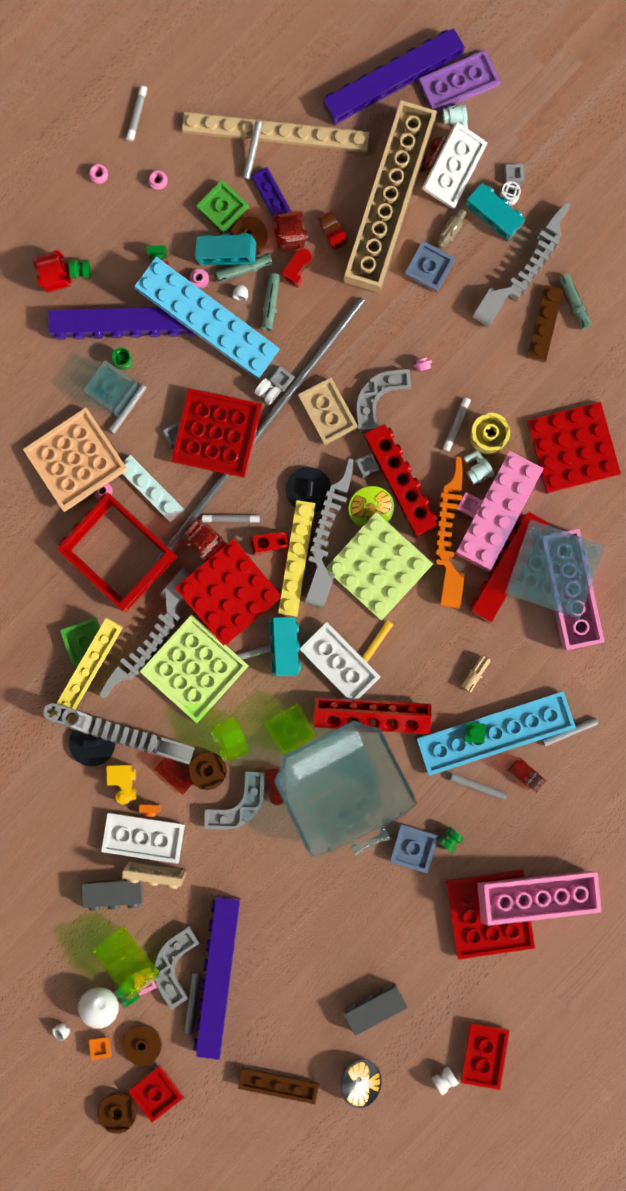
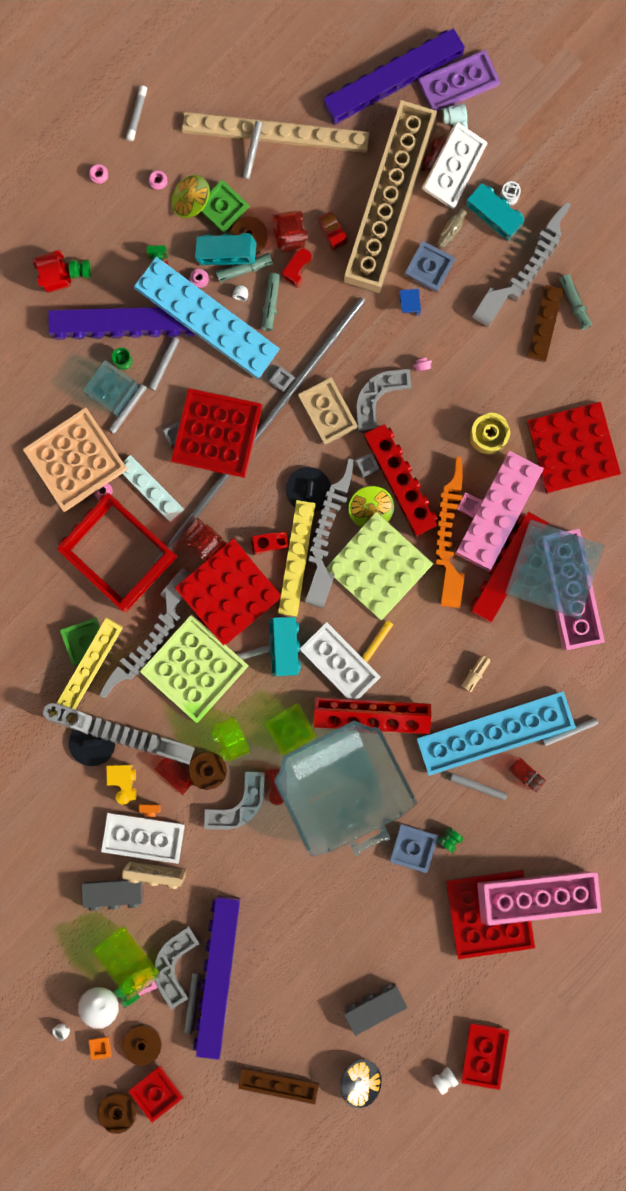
light grey bar [202,515,260,523] -> none
dark purple tile [251,167,294,225] -> none
white wheel [254,378,281,405] -> none
light grey bar [443,397,471,452] -> none
light aqua piece [463,450,494,485] -> none
green plate [464,722,486,743] -> none
light grey tile [504,164,524,184] -> none
none -> light grey bar [149,337,179,391]
none -> shield [171,175,210,218]
none -> blue panel [399,288,421,316]

